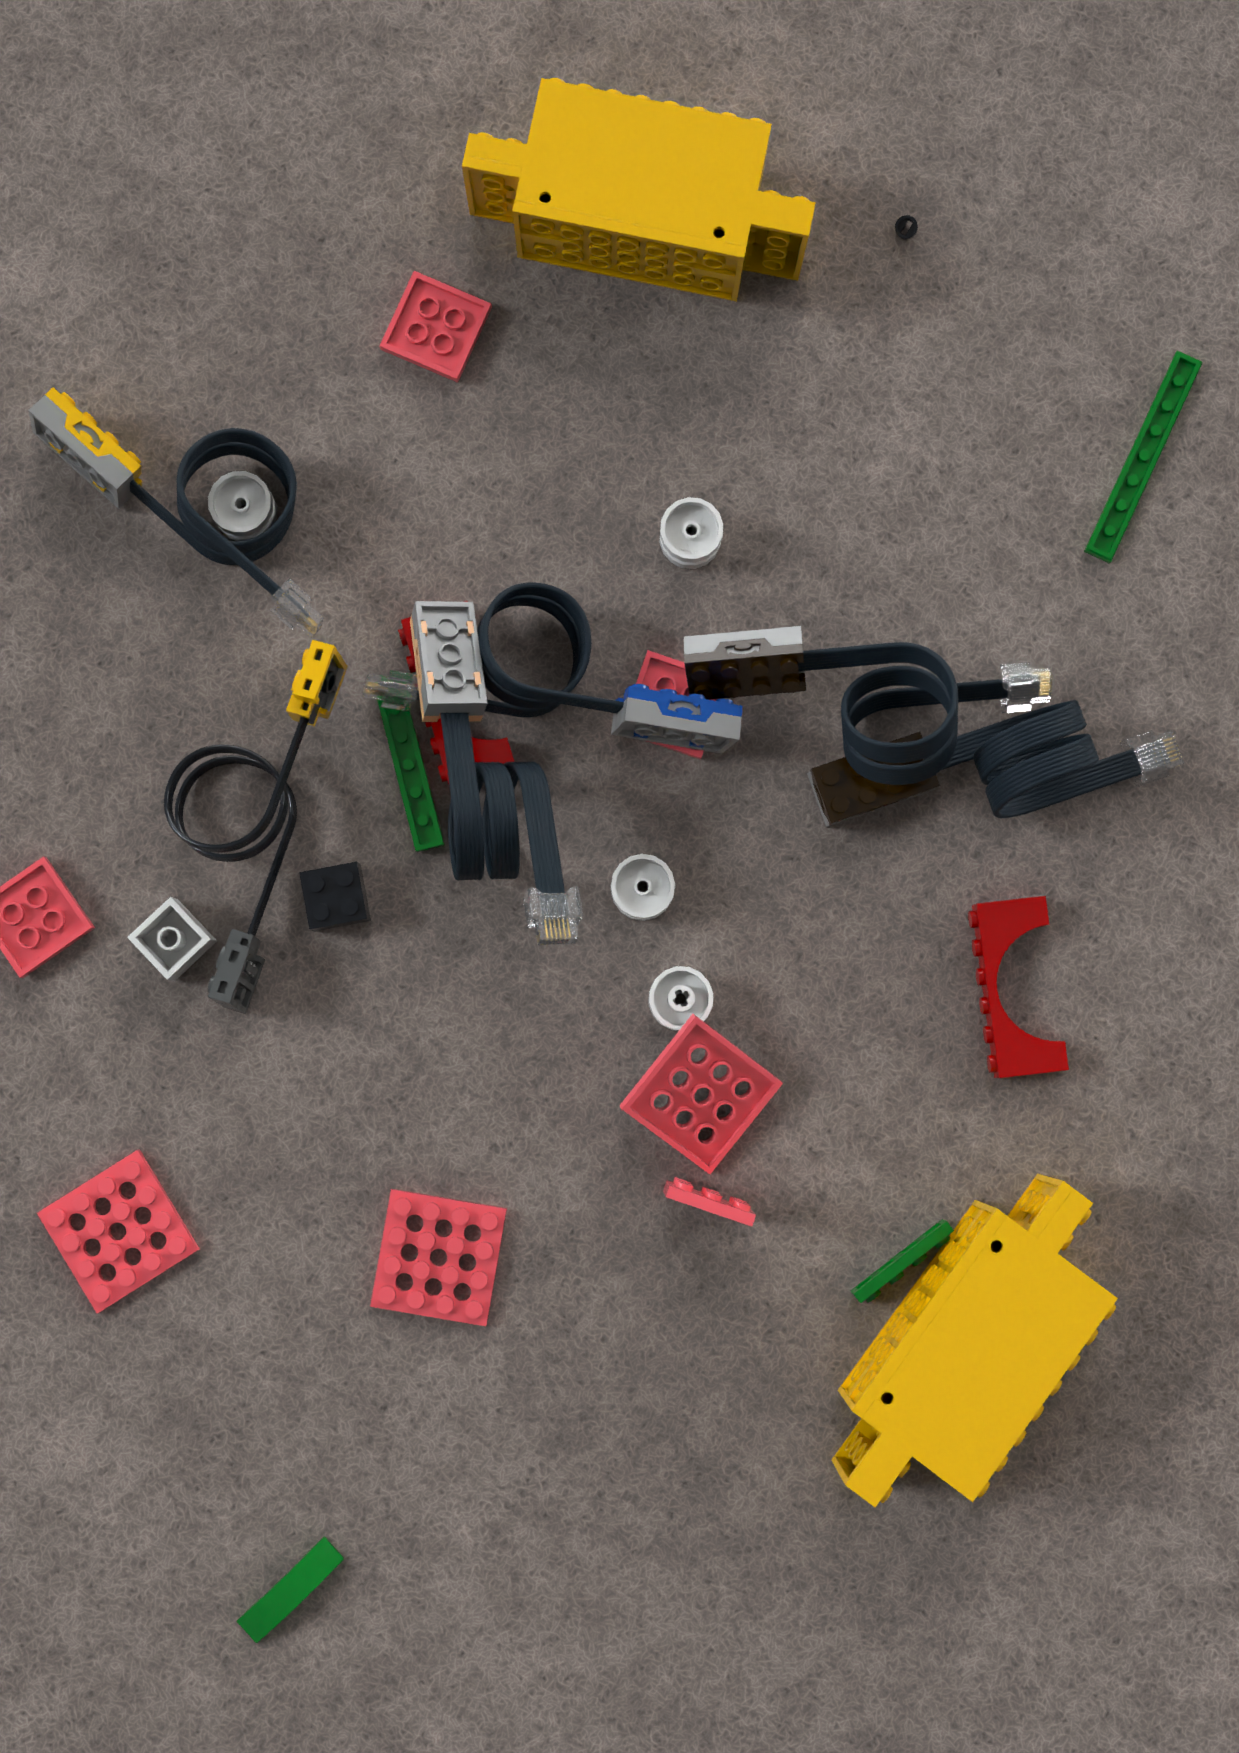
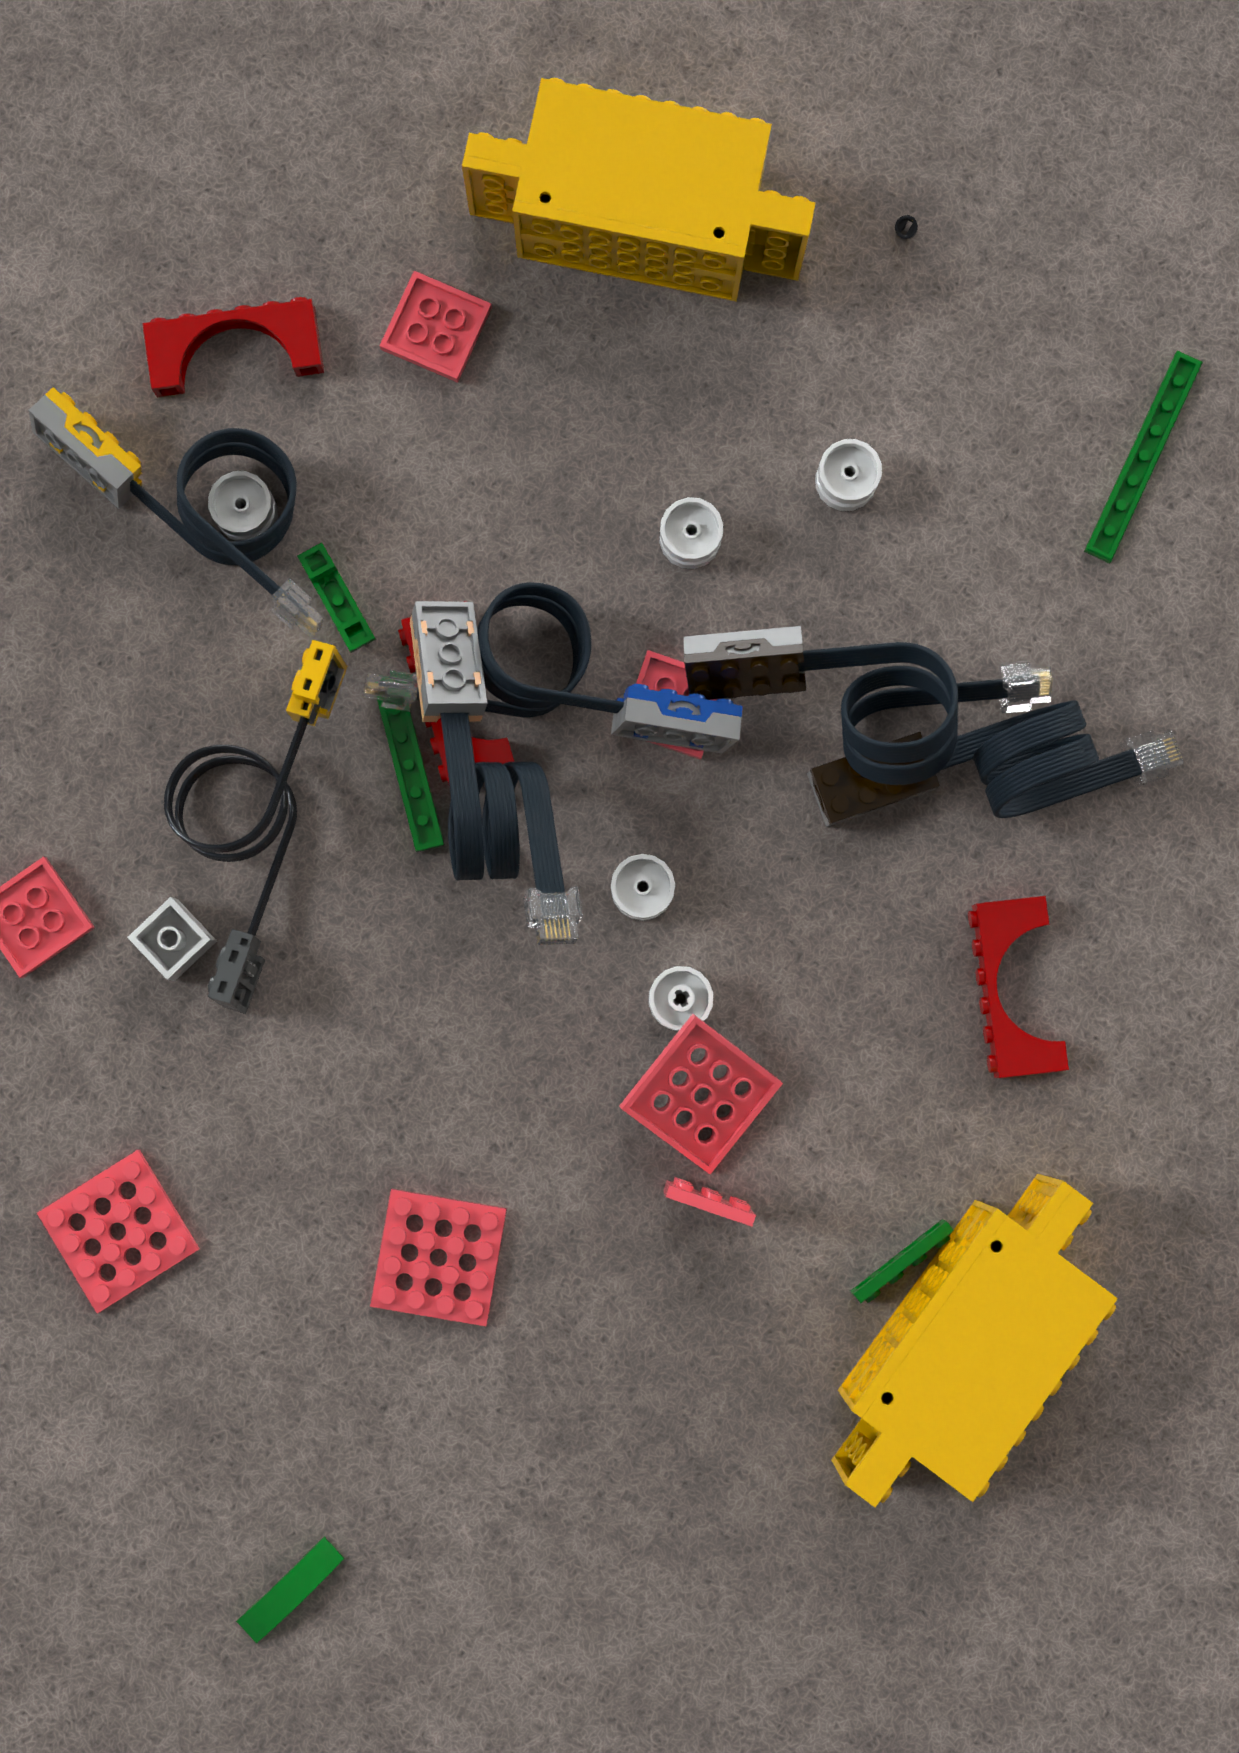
black brick [299,861,371,932] -> none
none -> red arch [142,297,325,397]
none -> green slope [297,542,376,653]
none -> white wheel [815,439,882,511]

